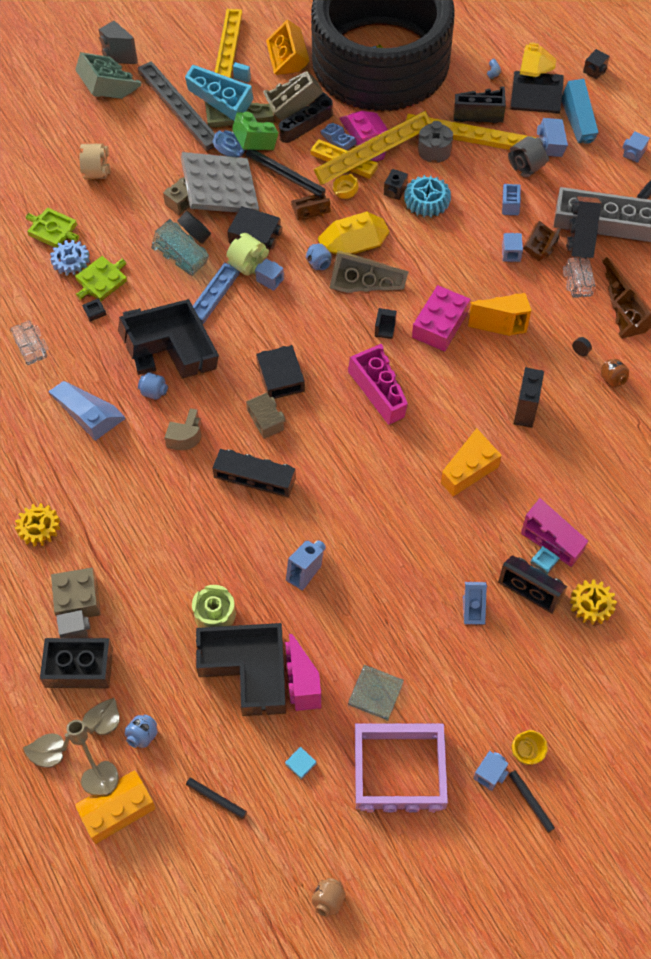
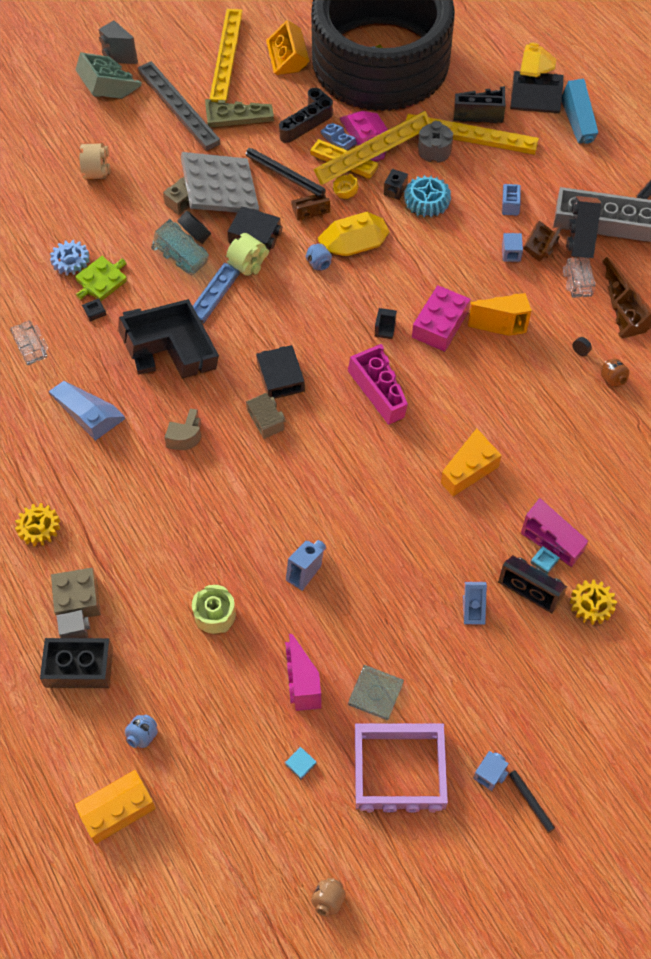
dark tan plant [23,698,120,796] -> none
lime plate [26,207,79,248] -> none
medium blue head [138,373,168,400] -> none
medium azure wedge [185,65,254,120] -> none
black bar [186,777,247,819] -> none
black piece [196,623,286,716] -> none
black brick [212,449,296,498] -> none
medium blue tile [213,130,246,158] -> none
bright green brick [232,112,279,150] -> none
medium azure tile [233,62,251,83] -> none
medium blue brick [255,259,284,291] -> none
dark tan wedge [263,71,323,121] -> none
dark tan wedge [329,250,409,293] -> none
medium blue arm [487,59,501,79] -> none
dark grey brick [508,136,549,177] -> none
yellow hair [511,730,548,765] -> none
black brick [513,367,544,428] -> none
medium blue brick [537,118,568,157] -> none
black brick [583,49,610,79] -> none
medium blue brick [622,131,650,163] -> none

